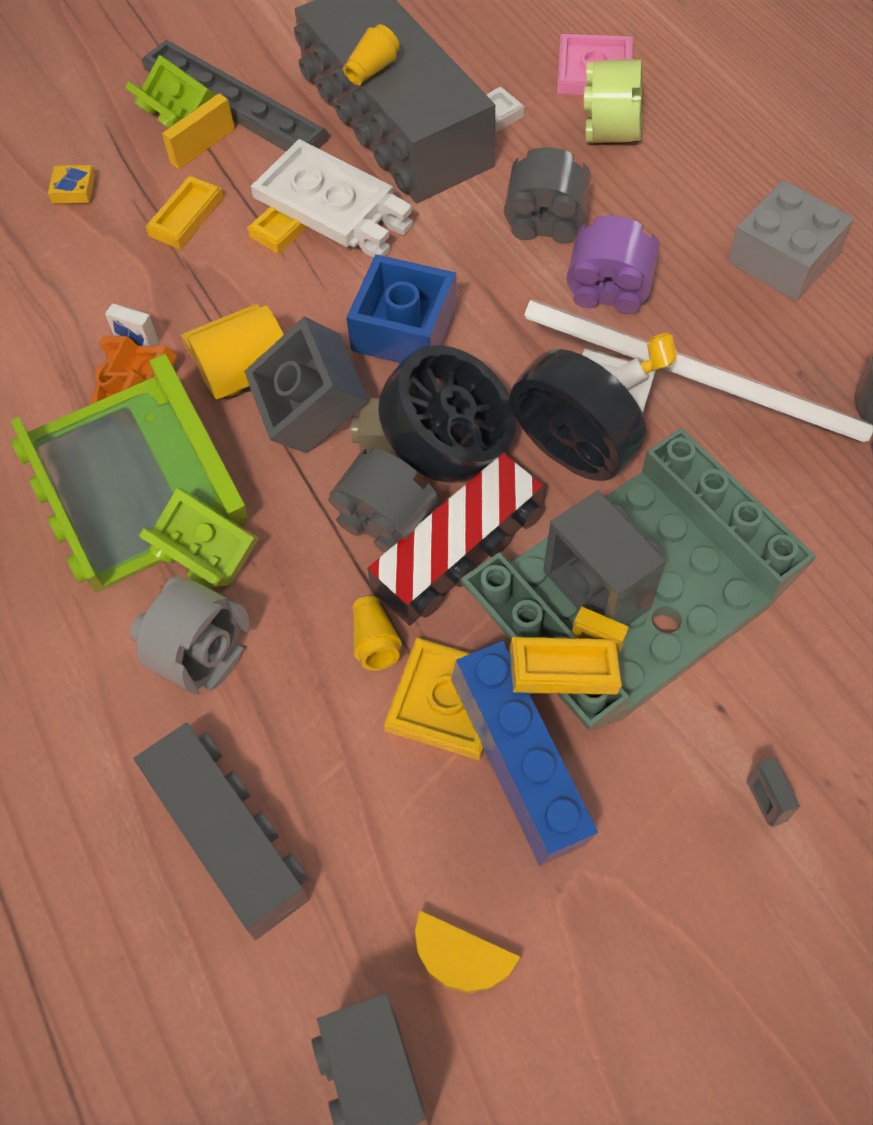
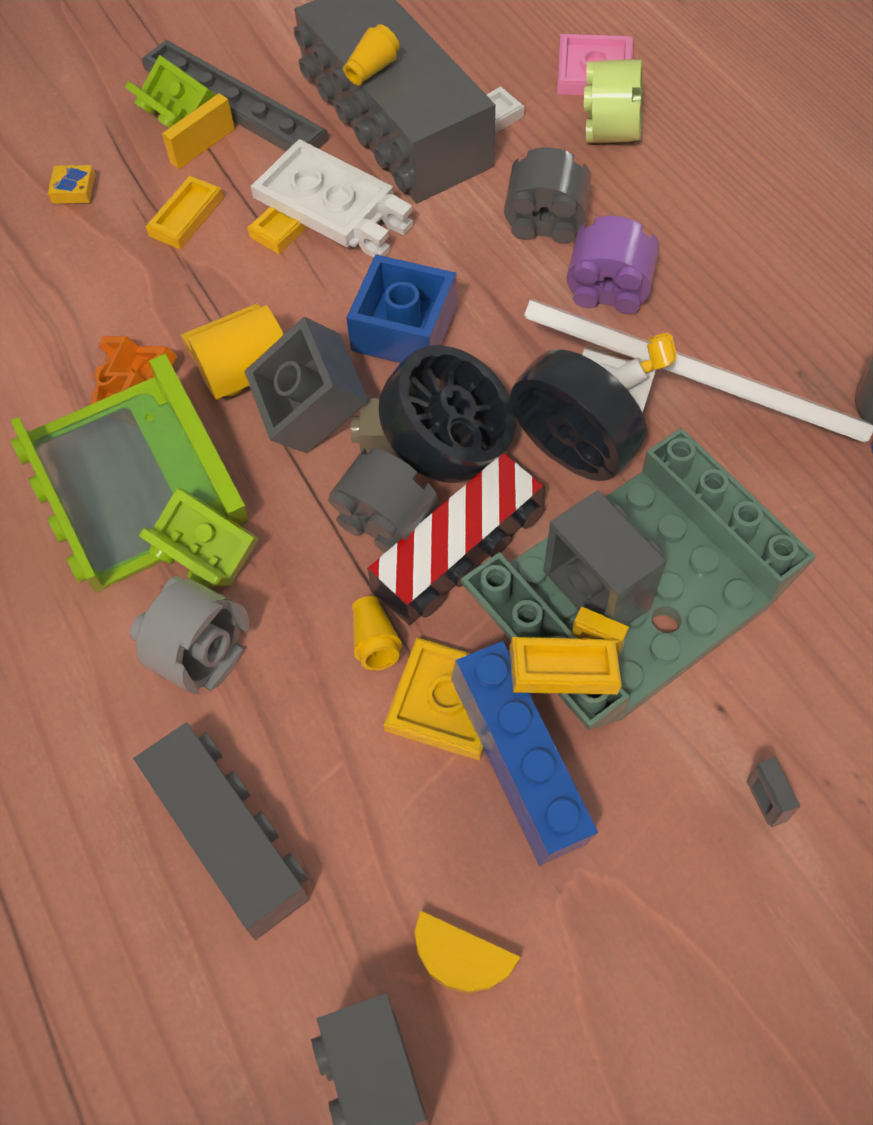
white tile [105,303,159,346] -> none
light grey brick [728,180,854,302] -> none

